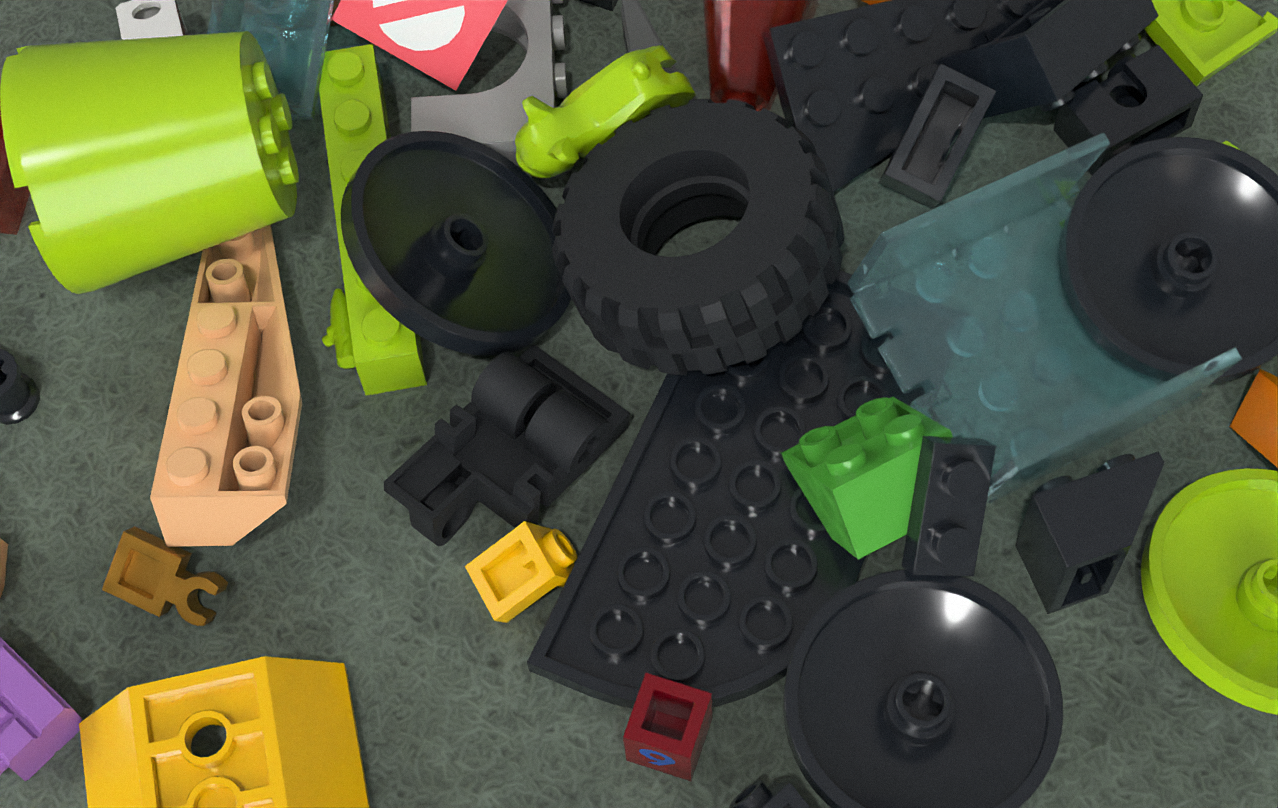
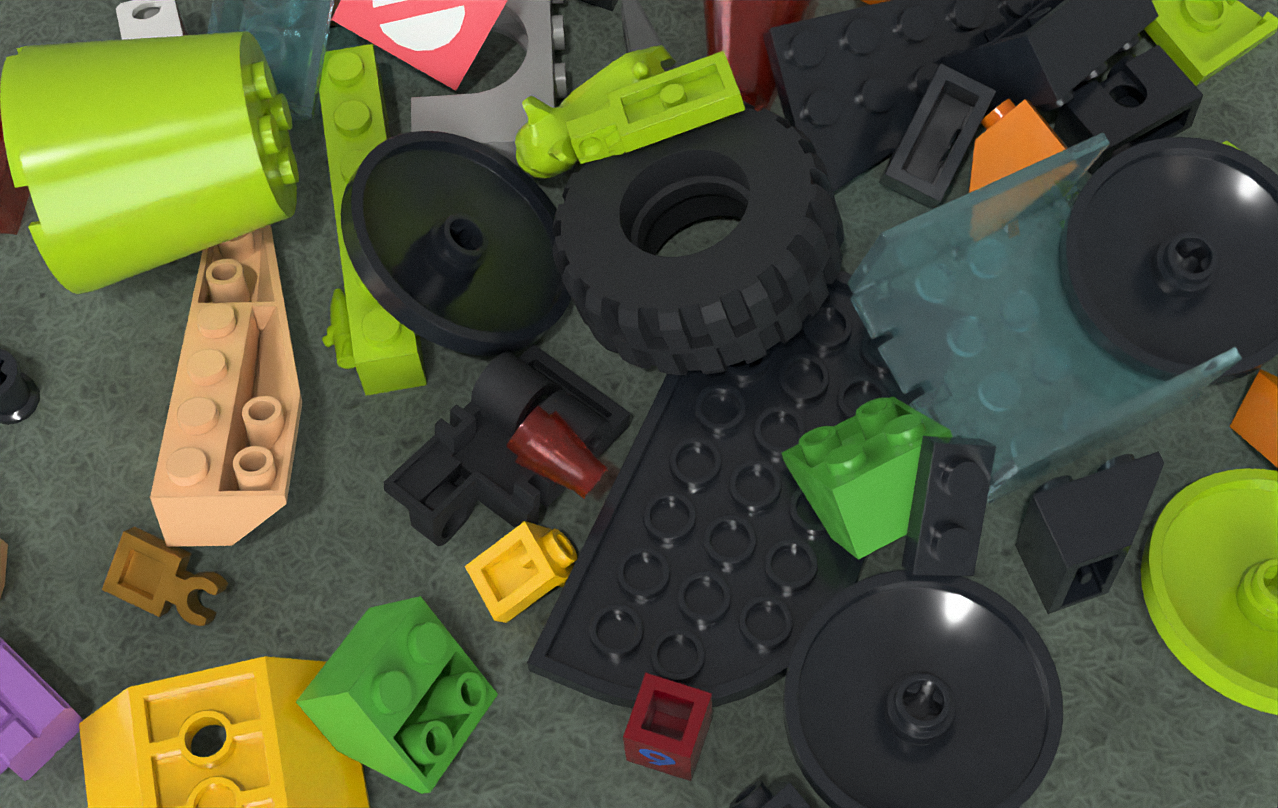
none -> bright green slope [296,596,498,794]
none -> clear red cone [506,405,608,499]
none -> lime hinge [565,51,745,164]
none -> orange slope [965,98,1075,237]

